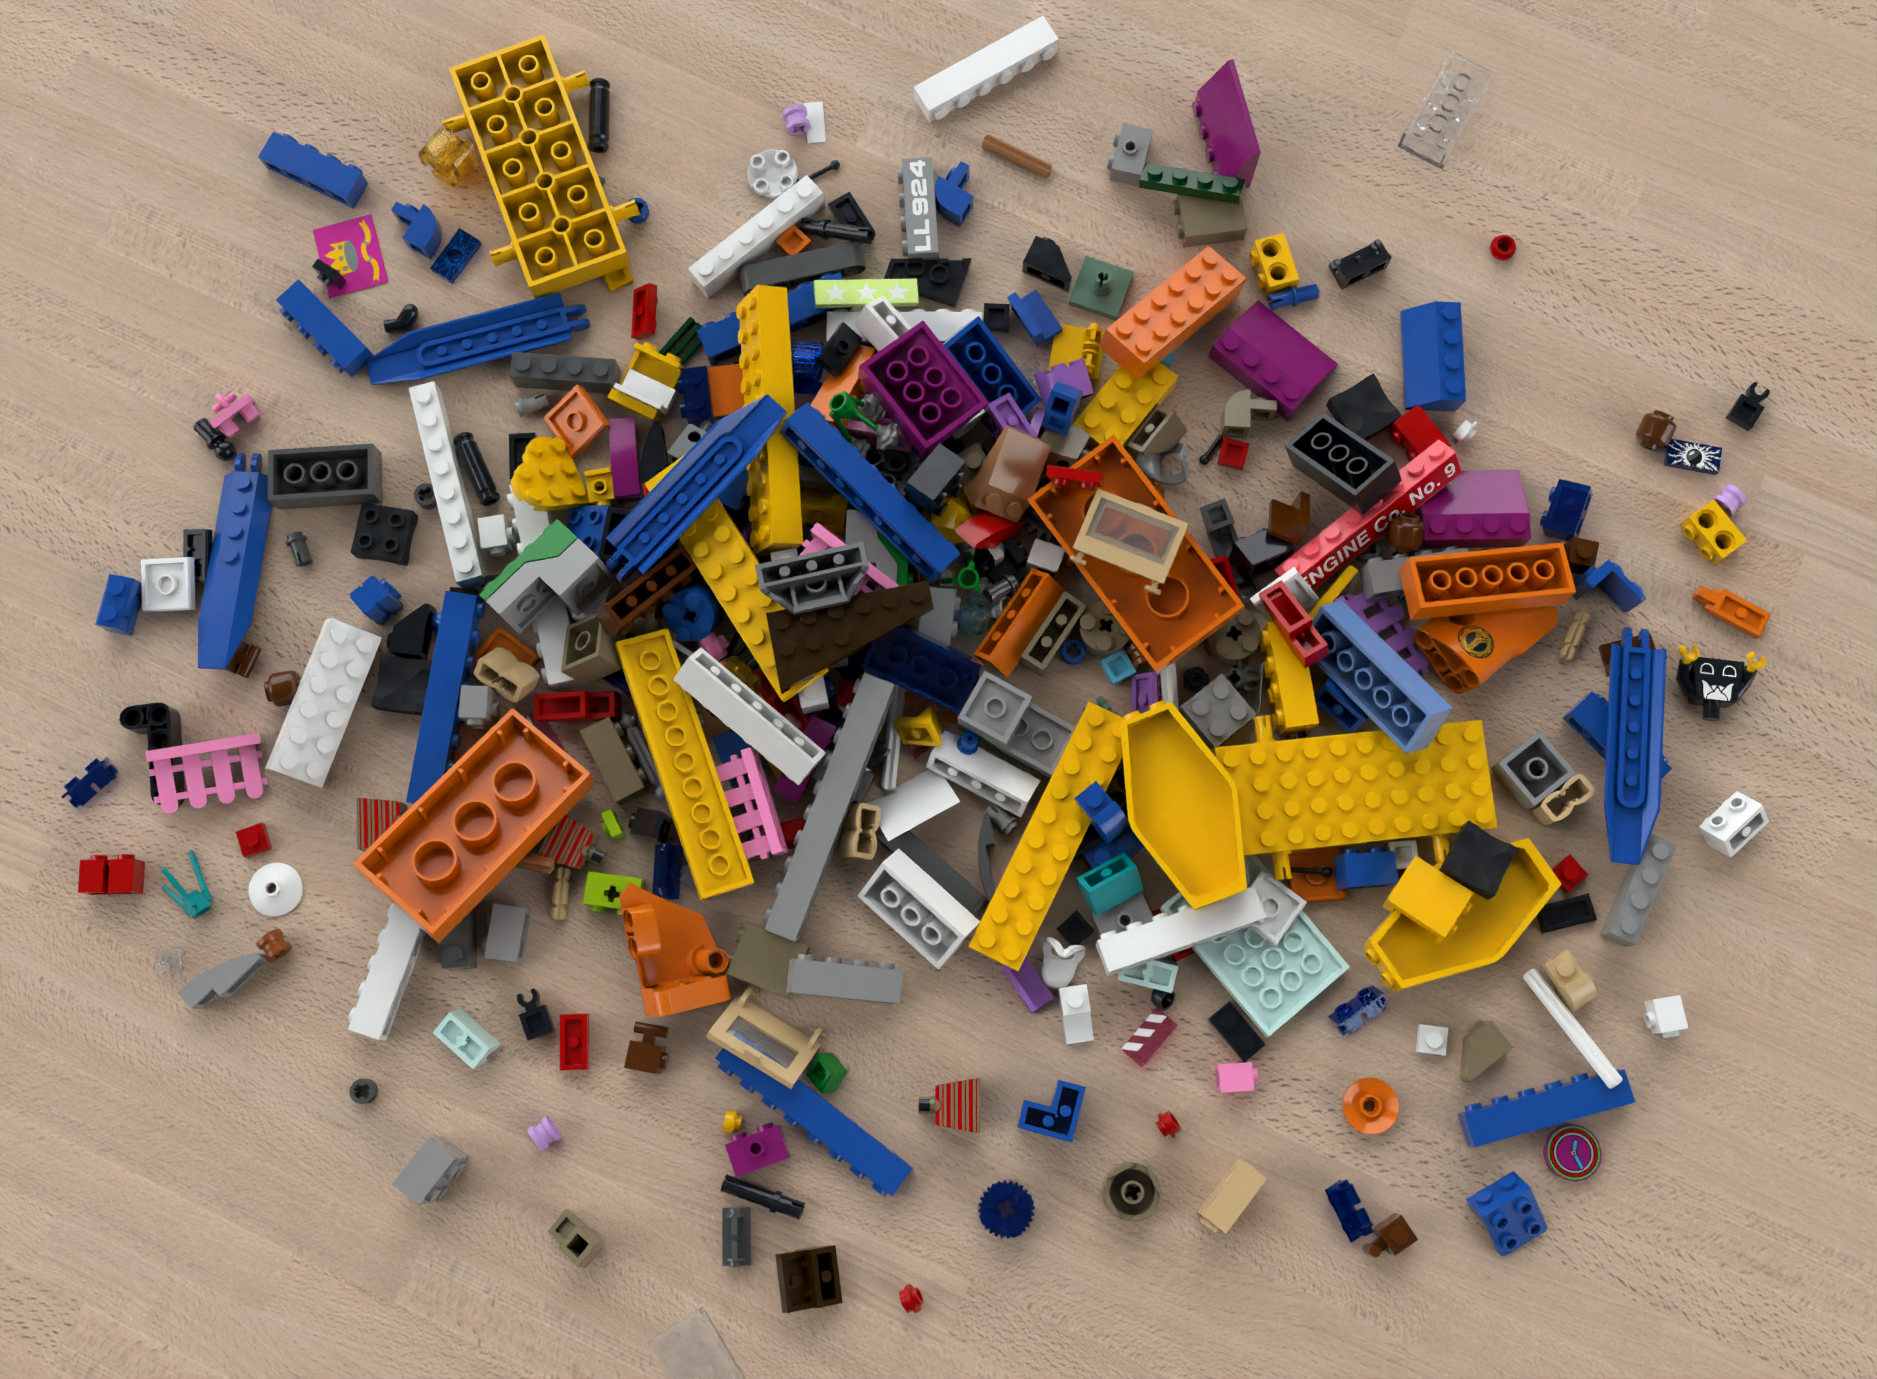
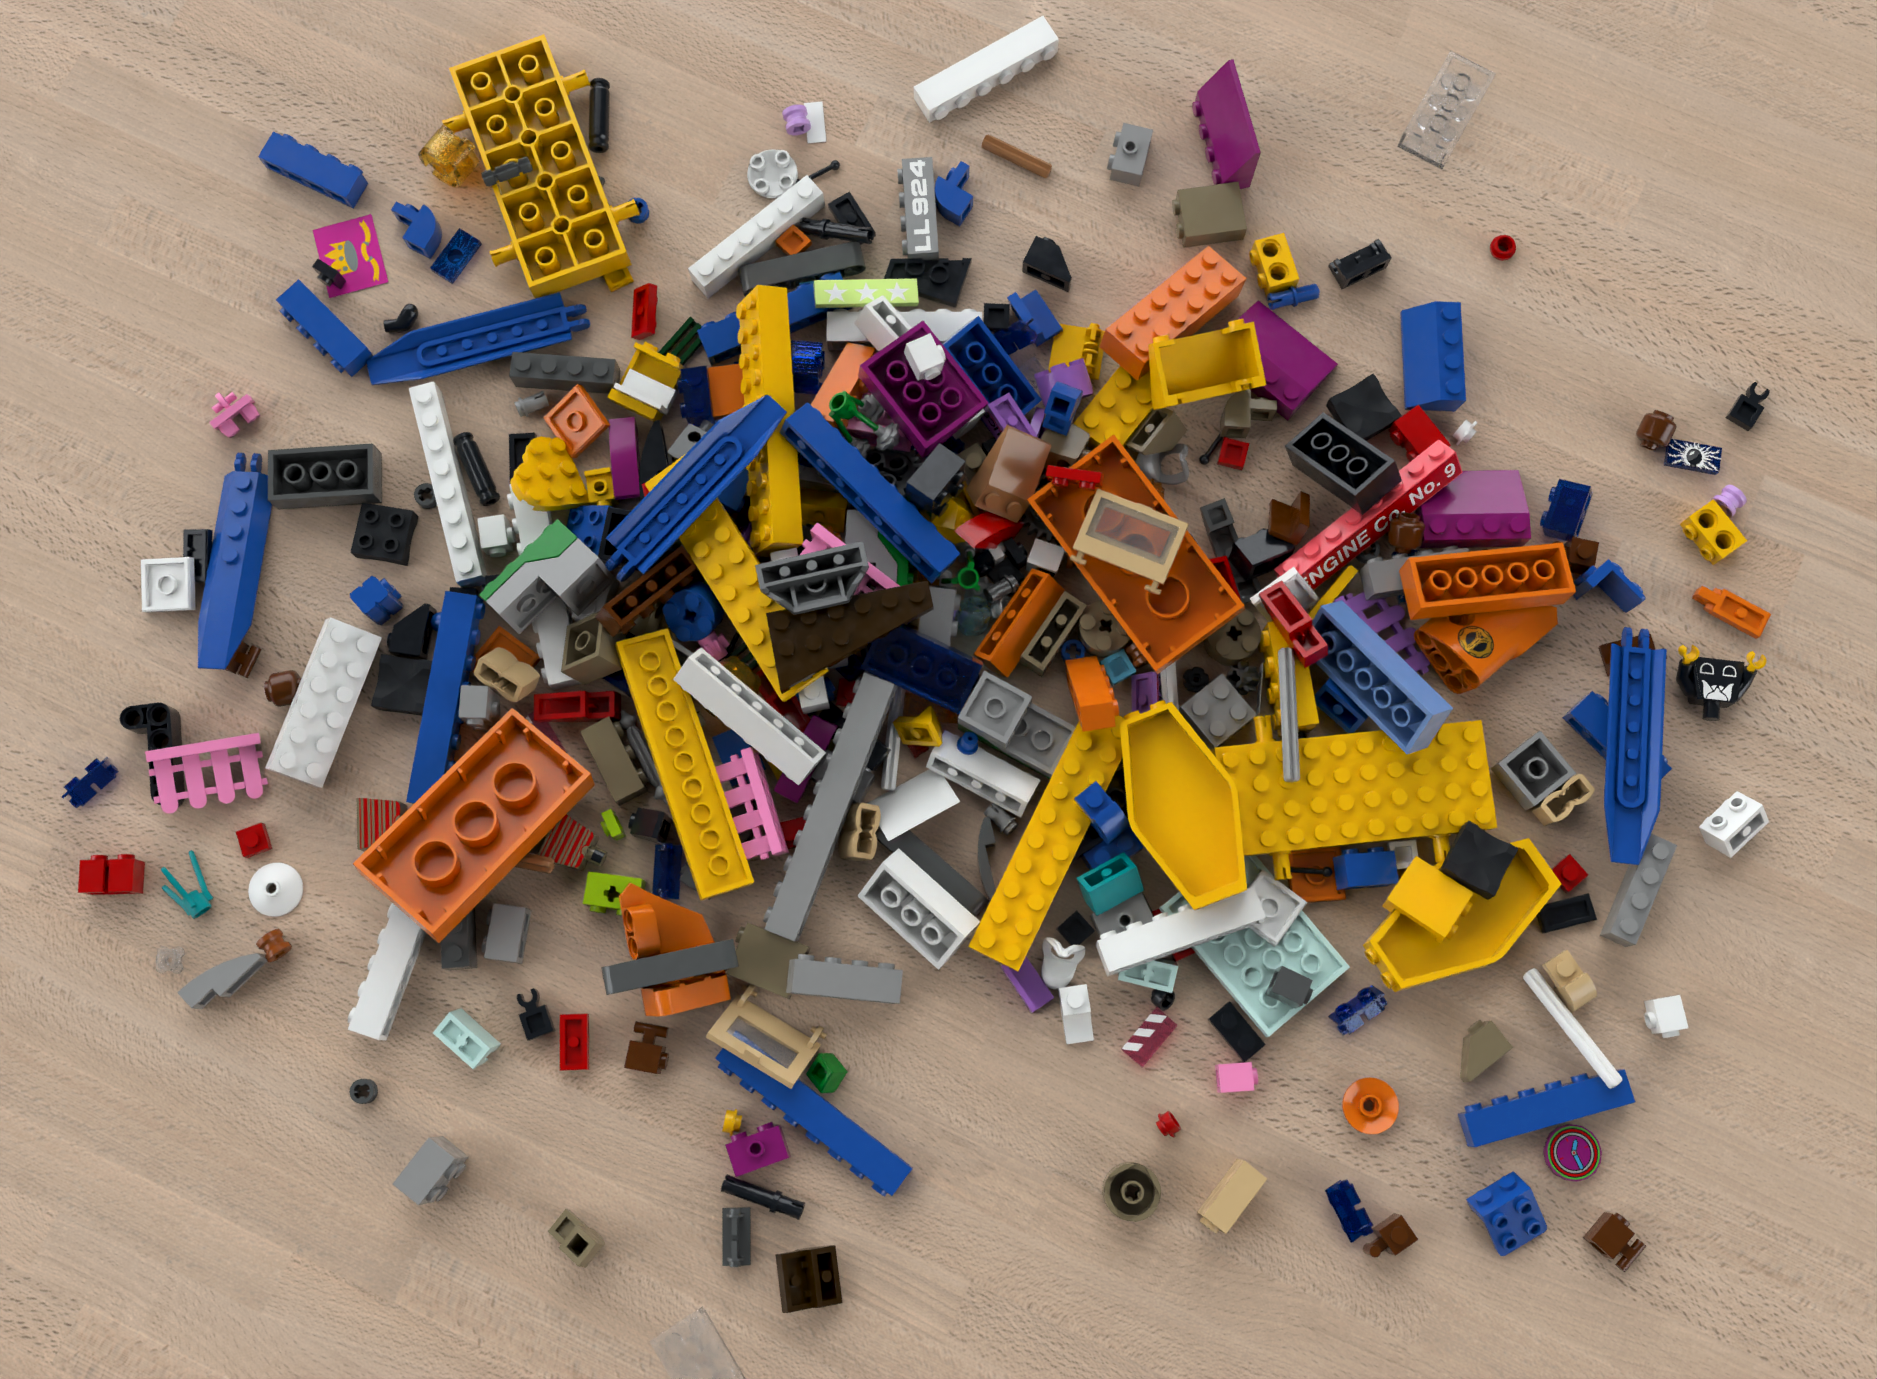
blue brick [95,574,142,636] -> none
black pin [193,418,236,461] -> none
dark grey pin [286,531,313,567] -> none
lavender wheel [528,1115,562,1151] -> none
tan axle [551,867,571,921] -> none
black plate [815,322,862,377] -> none
red plate [899,1284,923,1313] -> none
torso [919,1078,980,1133] -> none
clear blue brick [978,1179,1035,1239] -> none
blue brick [1017,1080,1086,1142] -> none
sand green tile [1069,256,1134,321] -> none
dark green plate [1139,163,1246,204] -> none
white plate [1416,1024,1448,1056] -> none
tan axle [1559,611,1591,662] -> none
none -> dark grey axle [481,157,533,187]
none -> dark grey beam [601,939,739,995]
none -> white brick [904,333,946,381]
none -> clear blue hinge [993,318,1037,355]
none -> orange brick [1065,656,1119,732]
none -> yellow windscreen [1148,319,1266,410]
none -> dark grey brick [1265,966,1313,1009]
none -> light grey axle [1278,647,1300,782]
none -> reddish brown brick [1583,1212,1646,1272]

